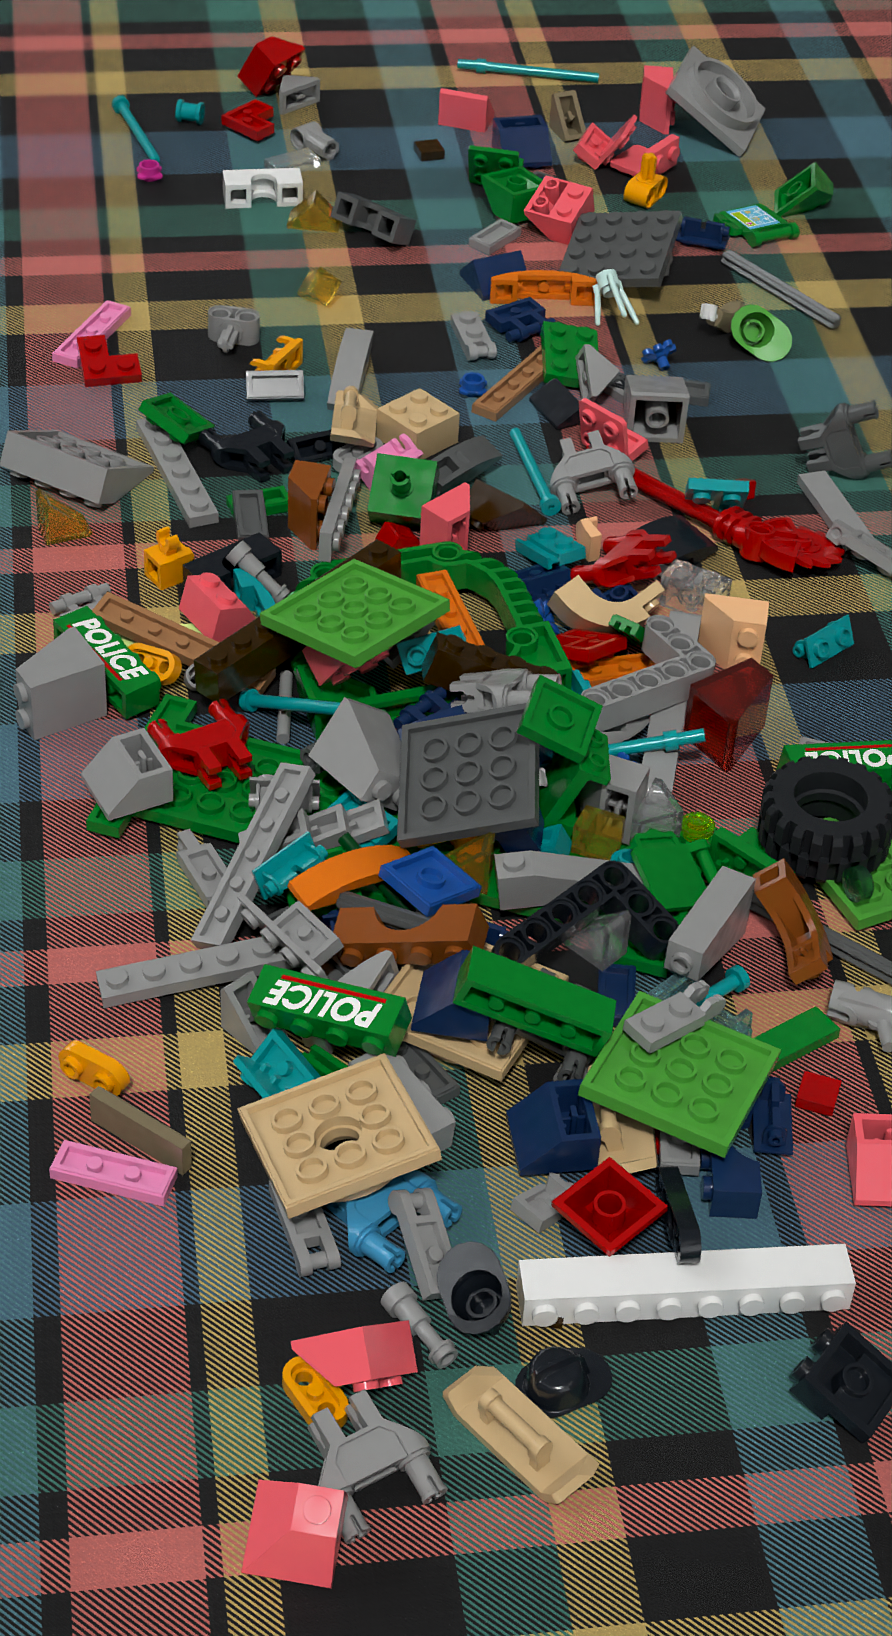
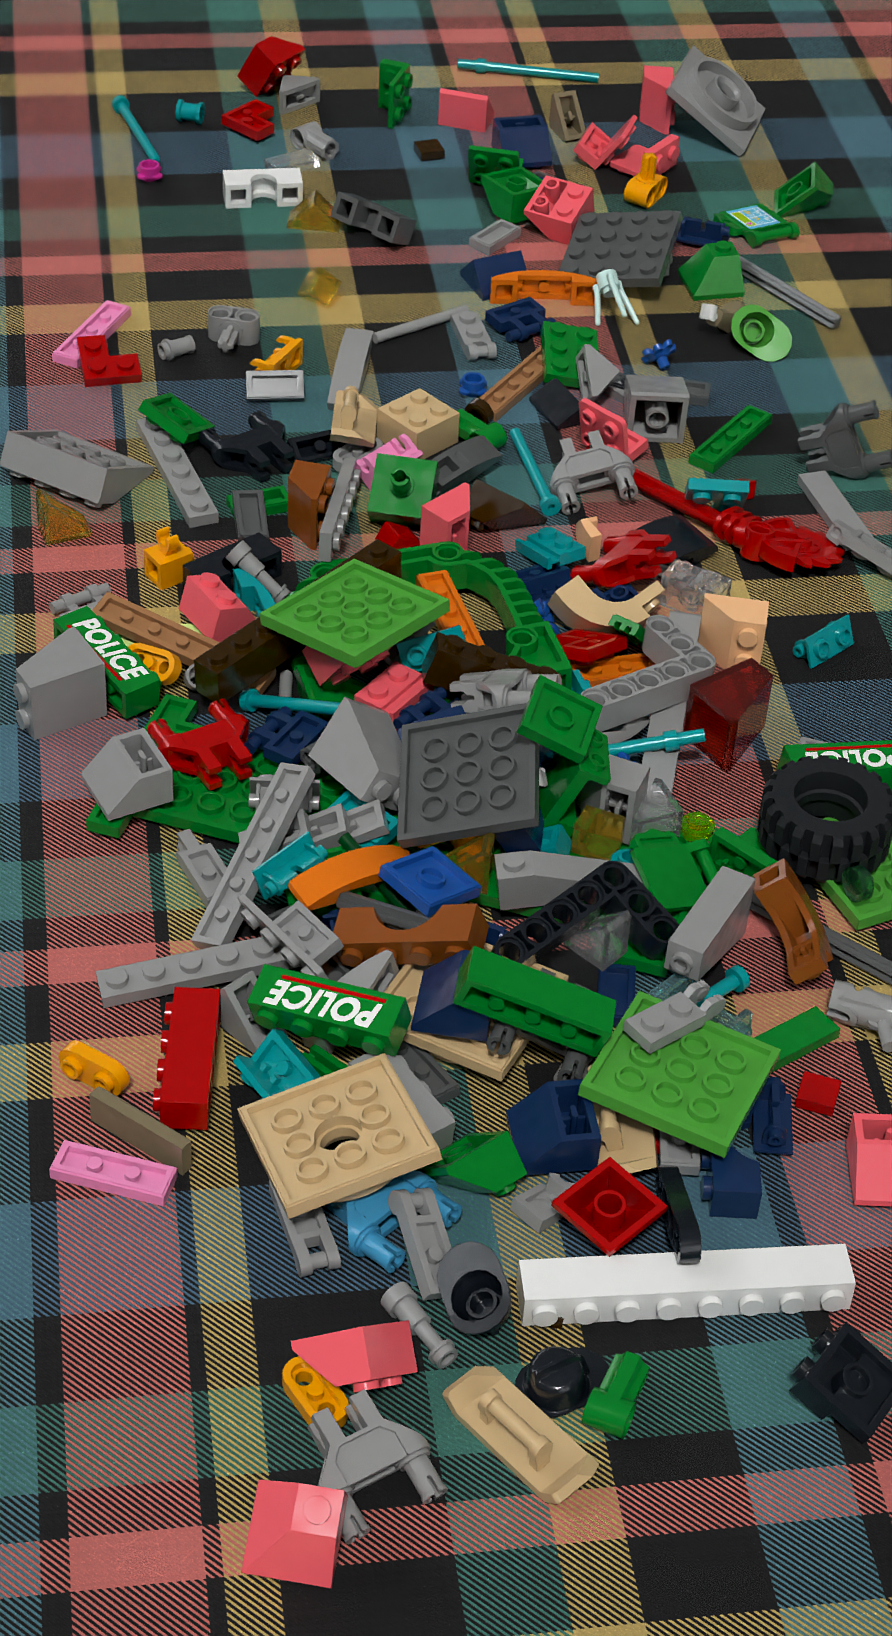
none -> red brick [153,987,221,1130]
none -> light grey pin [157,335,196,361]
none -> dark blue plate [244,706,328,765]
none -> coral plate [354,661,434,722]
none -> light grey bar [373,304,469,344]
none -> green bracket [378,58,413,129]
none -> green slope [416,1131,527,1196]
none -> green piece [457,409,507,449]
none -> dark brown tile [465,398,494,425]
none -> green piece [582,1351,650,1439]
none -> green slope [678,240,745,301]
none -> green tile [688,405,773,474]

